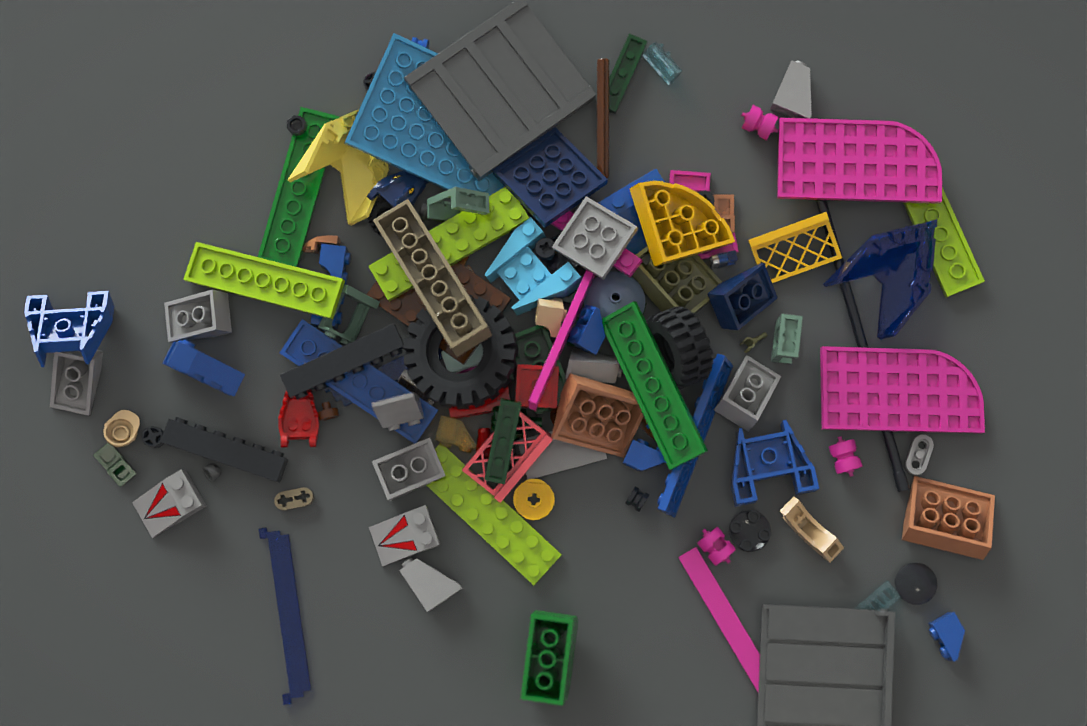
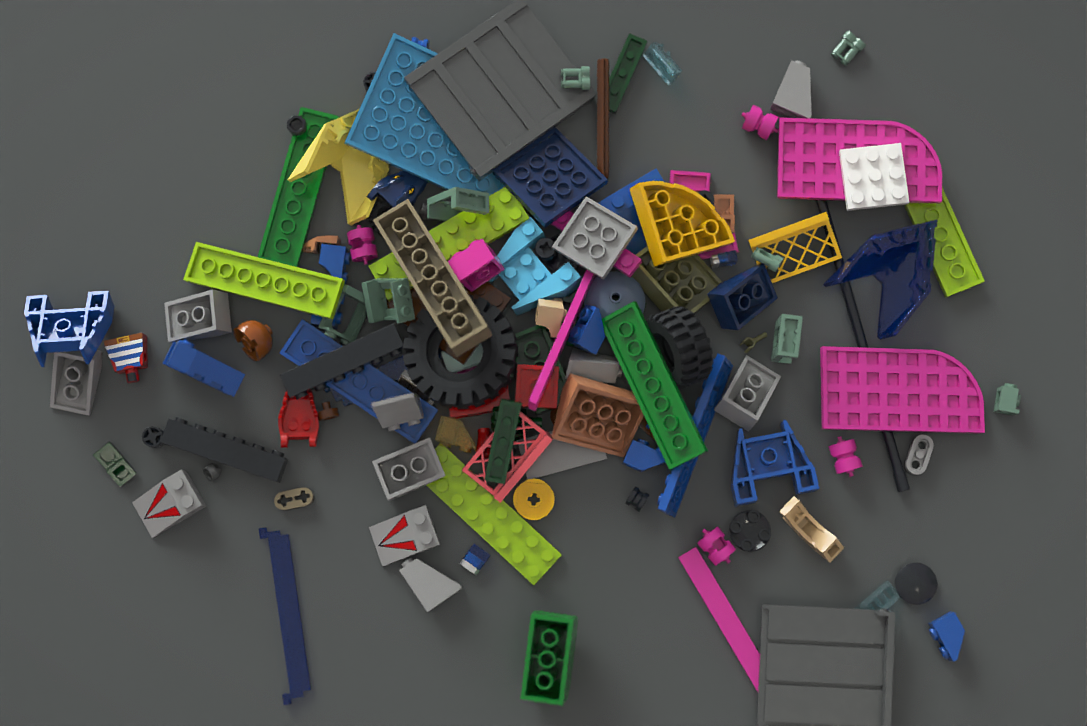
tan hat [103,410,140,447] -> none
nougat slope [902,476,995,560] -> none
none -> torso [104,333,148,383]
none -> dark orange cylinder [233,320,273,361]
none -> dark pink wheel [347,225,378,265]
none -> sand green panel [361,278,415,324]
none -> dark pink brick [447,238,505,292]
none -> clear blue piece [459,543,491,575]
none -> sand green piece [561,66,590,90]
none -> sand green piece [751,247,784,273]
none -> sand green piece [831,31,866,66]
none -> white plate [839,143,909,211]
none -> sand green brick [993,383,1021,416]

